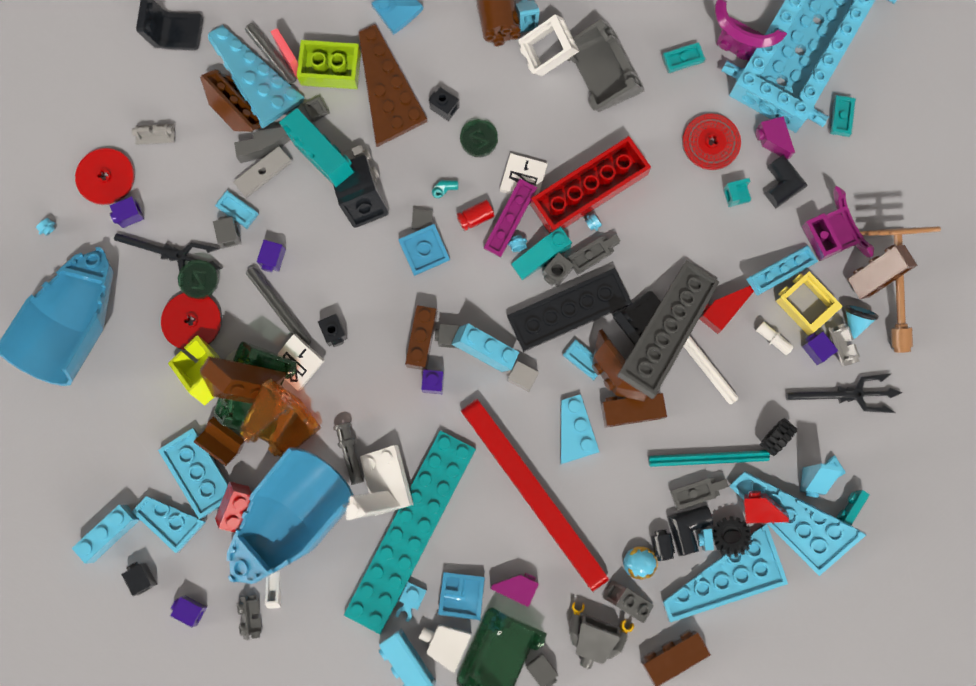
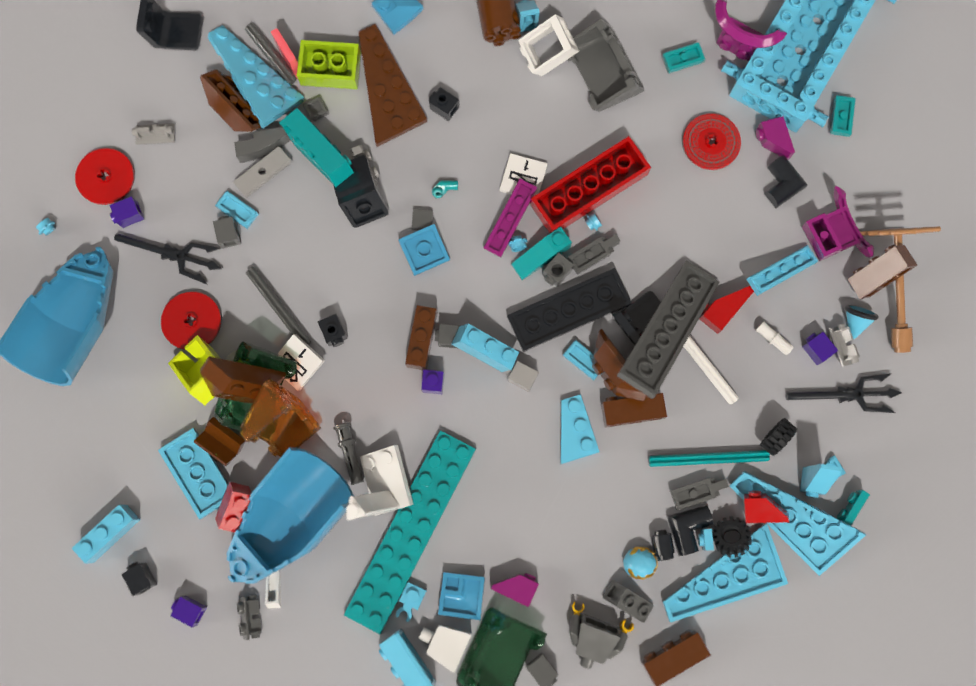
medium azure wing [132,496,206,553] -> none
clear green tile [178,259,219,299] -> none
dark purple brick [256,240,286,273] -> none
red piece [456,200,495,231] -> none
clear green tile [460,119,498,157] -> none
red beam [460,399,609,592] -> none
teal panel [723,178,751,207] -> none
light yellow window [776,271,843,336] -> none

